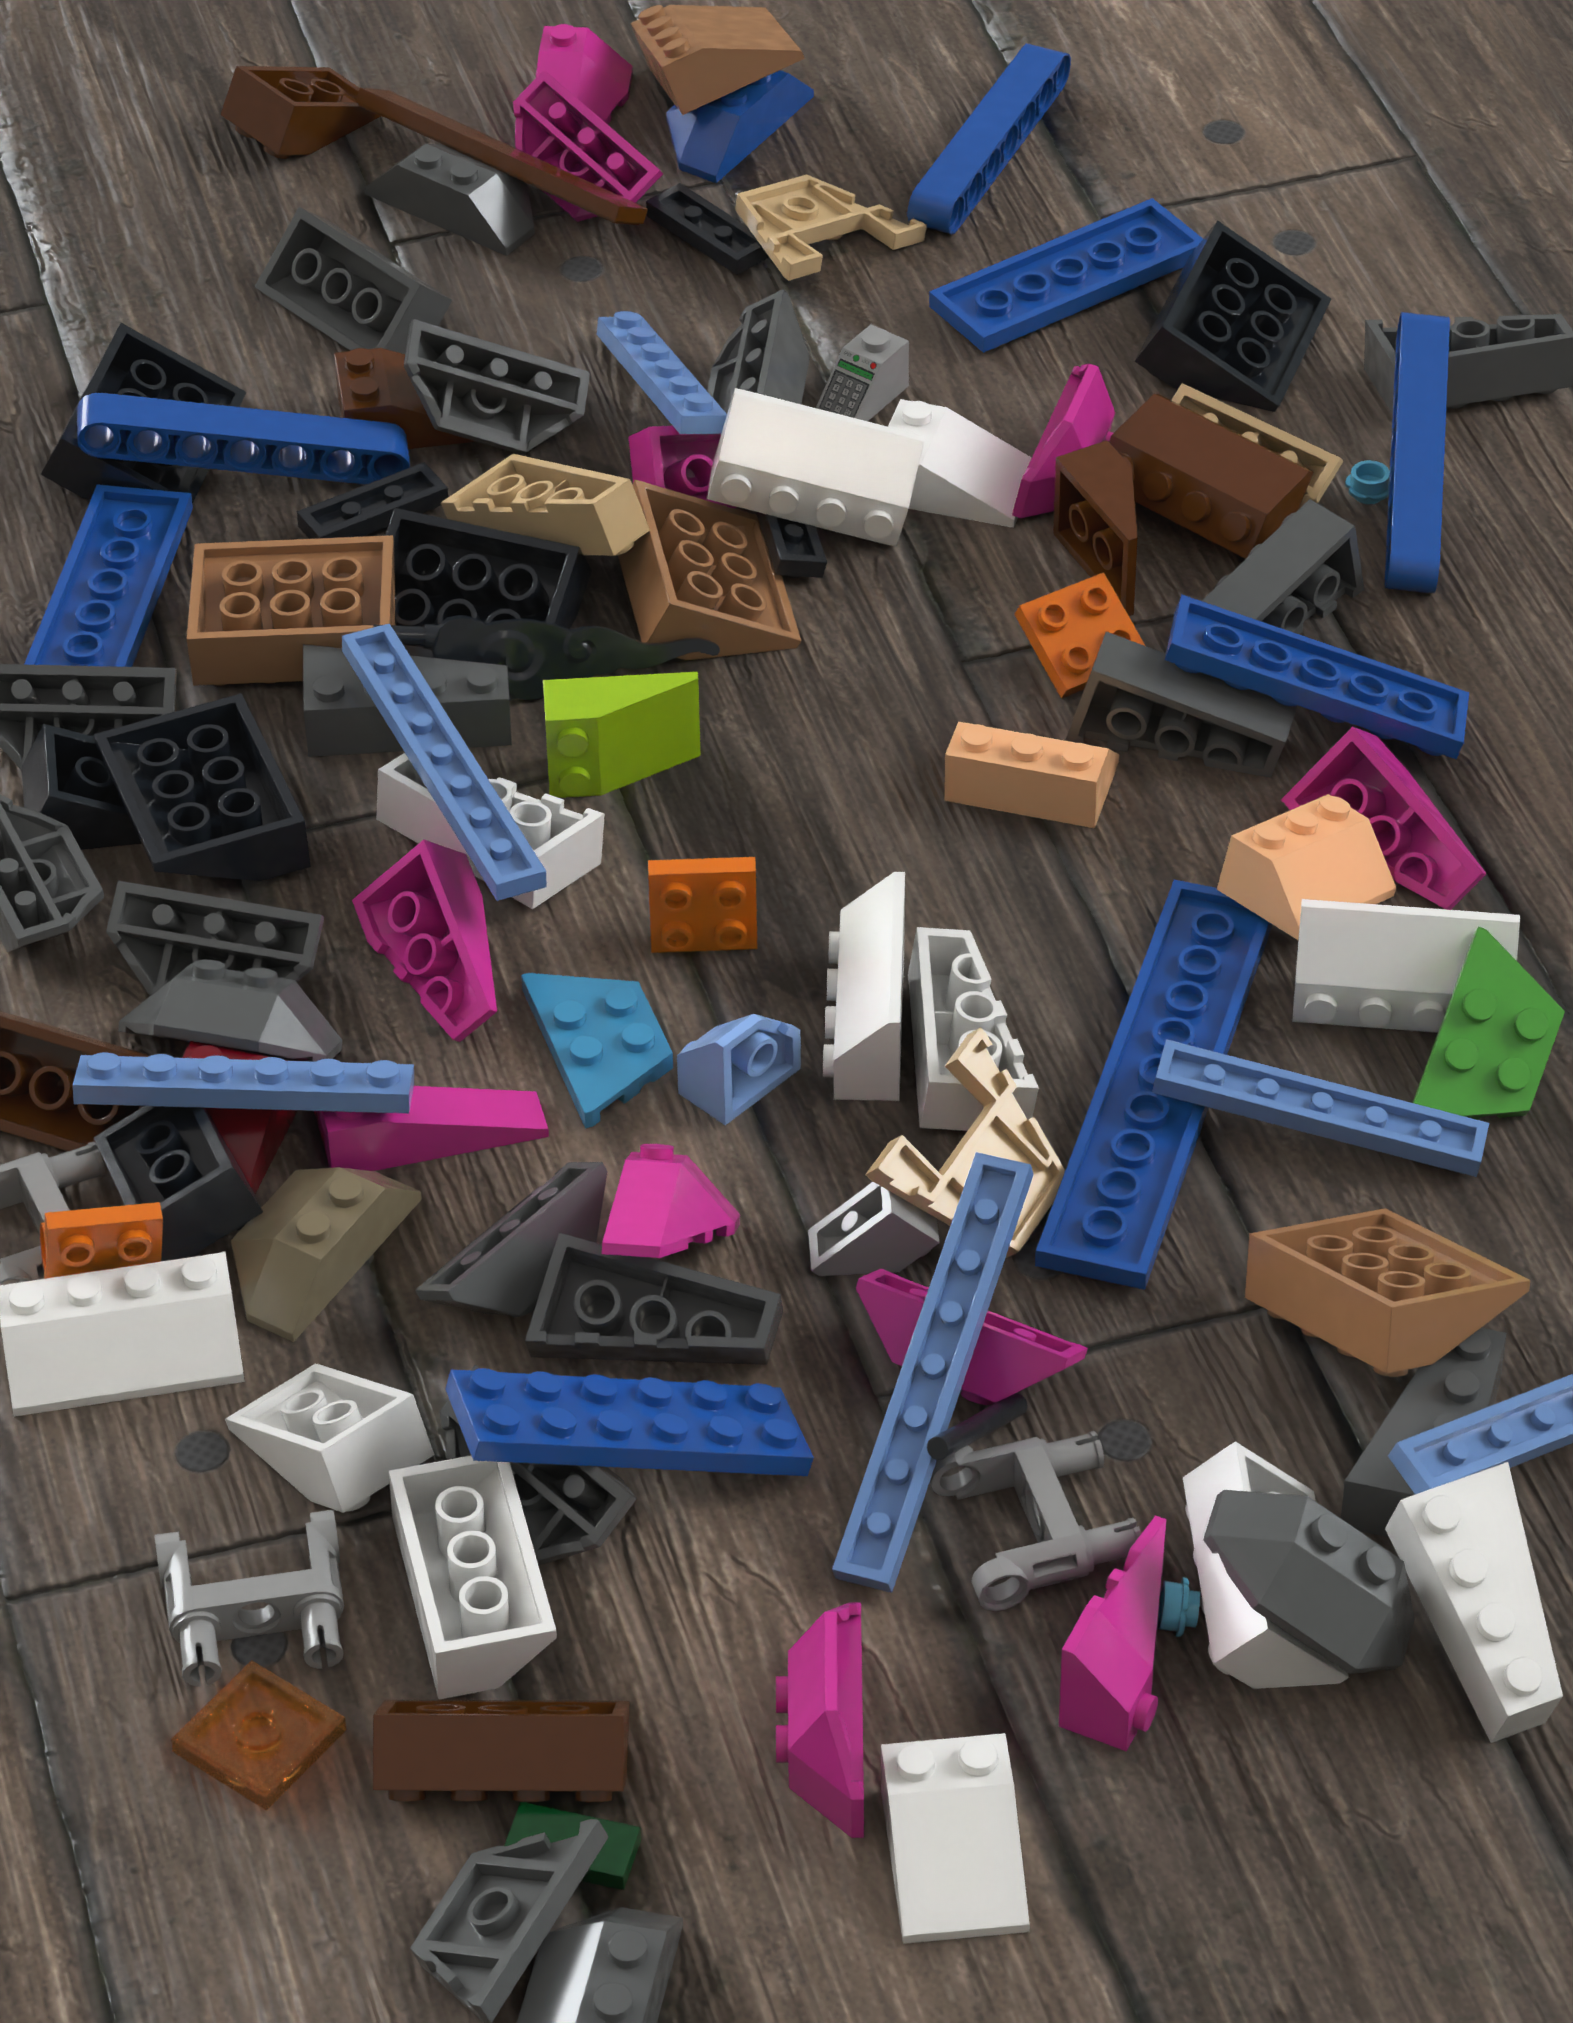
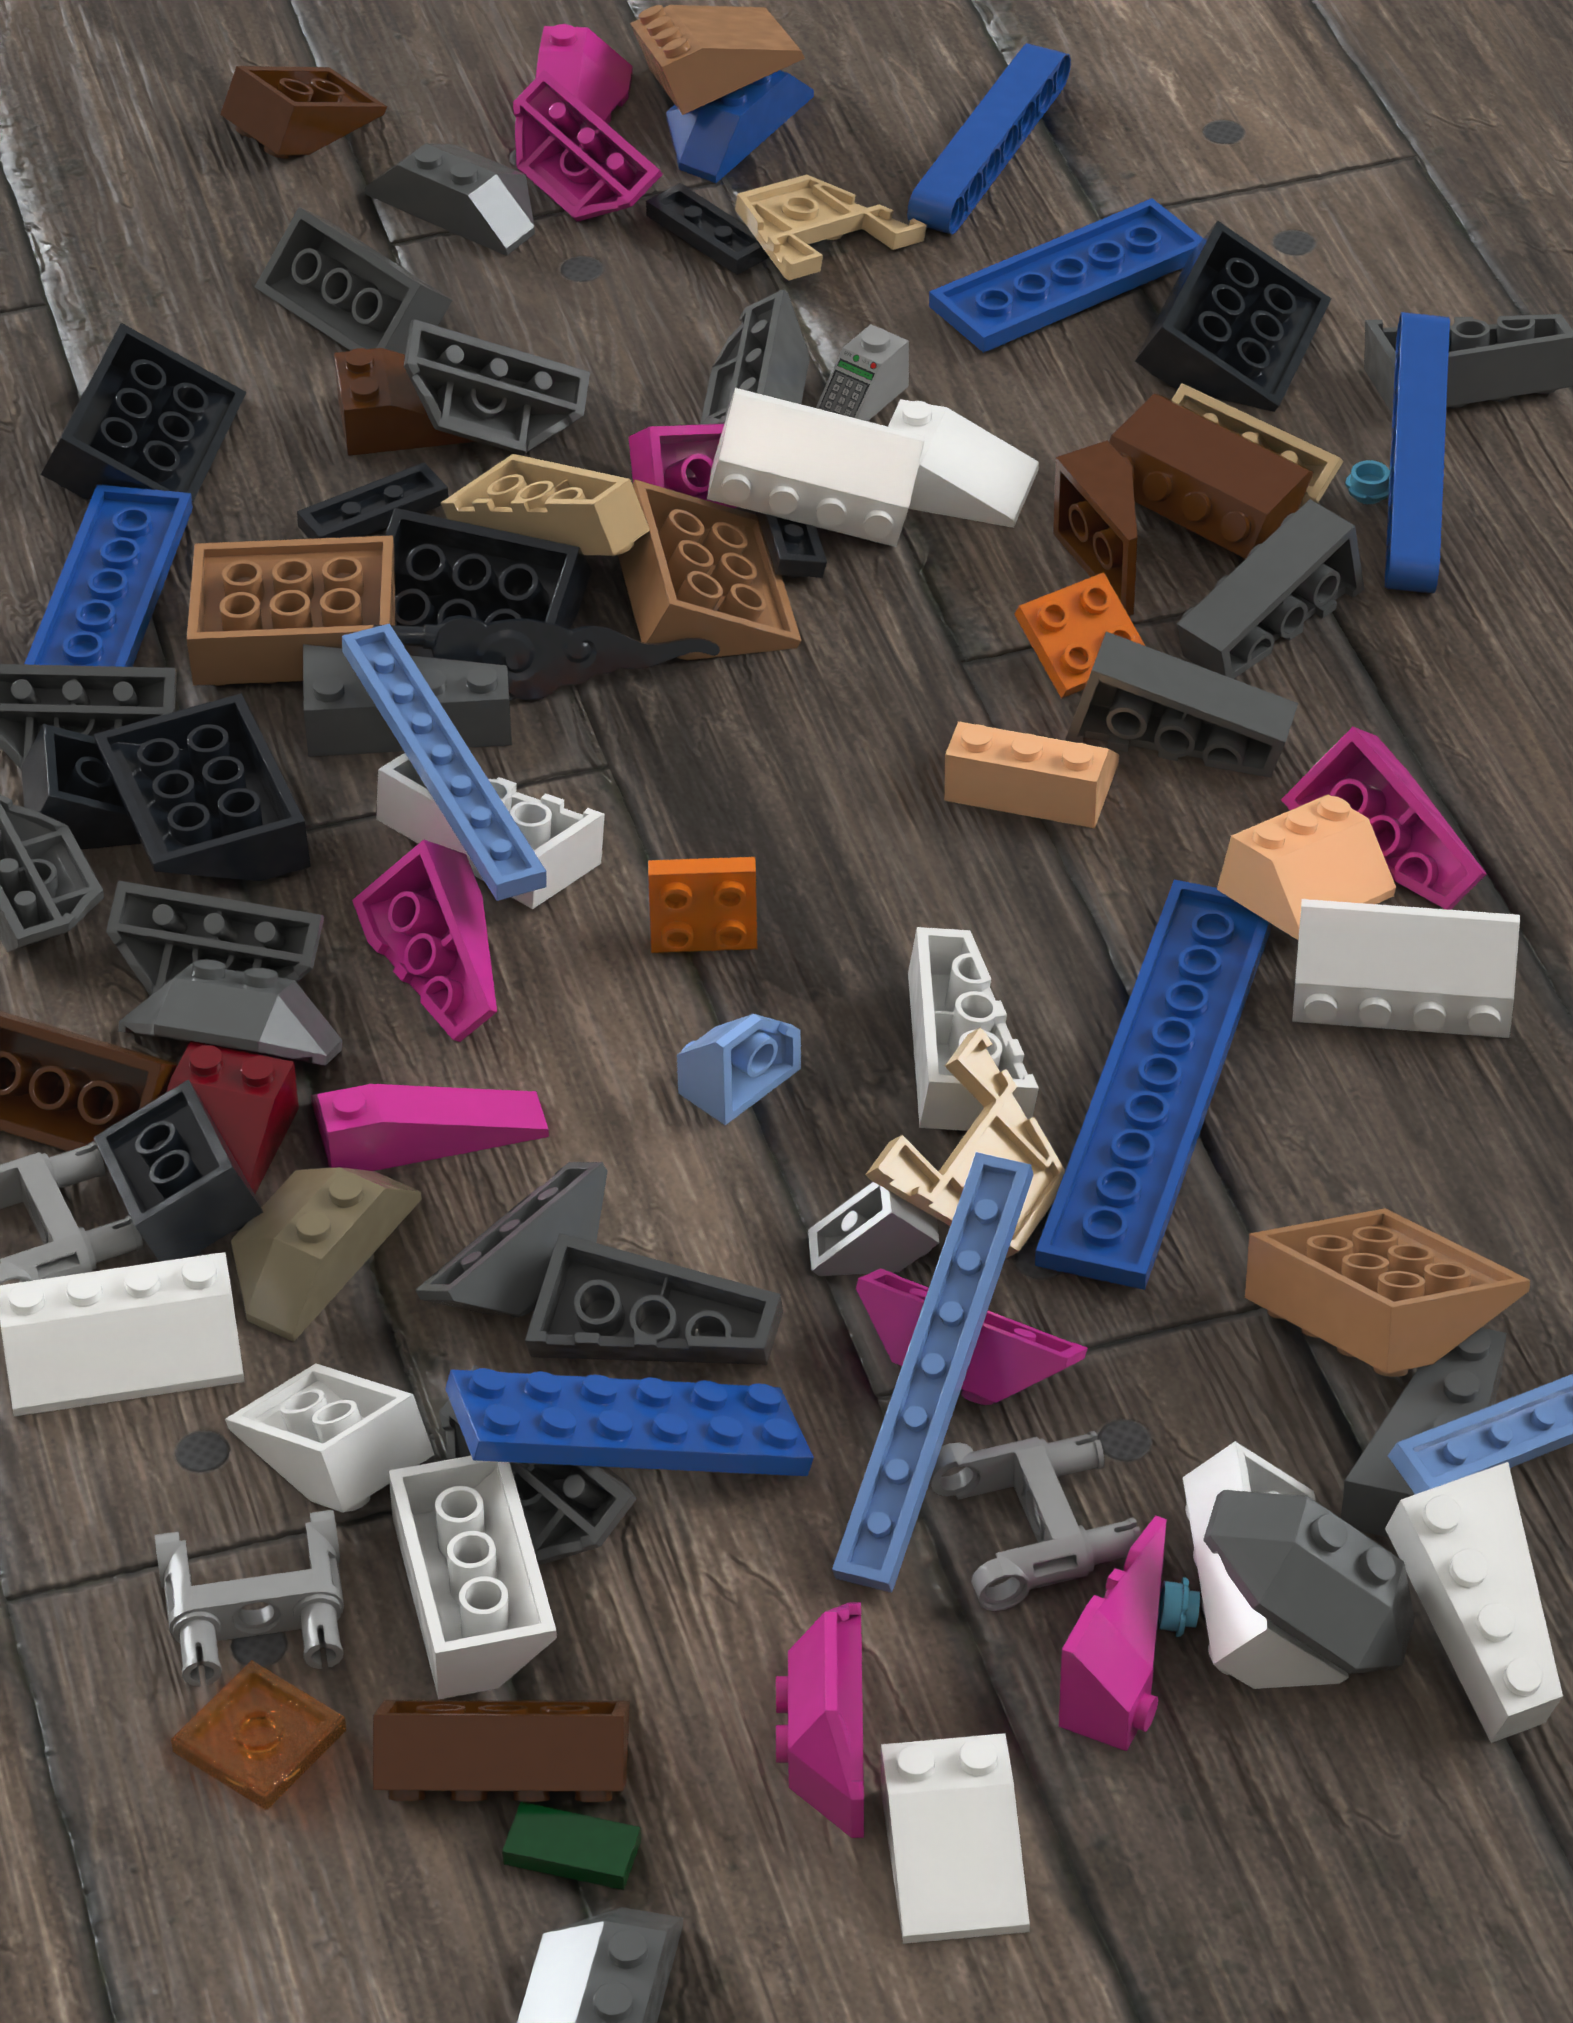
orange plate [40,1202,163,1279] -> none
medium blue plate [73,1052,414,1113] -> none
blue beam [77,393,410,484] -> none
reddish brown tile [356,87,648,225] -> none
dark grey wing [410,1819,608,2023] -> none
dark azure wing [521,973,673,1129] -> none
lime slope [543,672,701,798] -> none
medium blue plate [596,311,727,434] -> none
dark pink wedge [602,1144,740,1258] -> none
white slope [823,872,905,1101] -> none
black bar [927,1394,1028,1460] -> none
dark pink wedge [1012,364,1115,518] -> none
medium blue plate [1152,1039,1489,1177] -> none
blue plate [1165,594,1469,759] -> none
bright green wing [1413,926,1565,1120] -> none

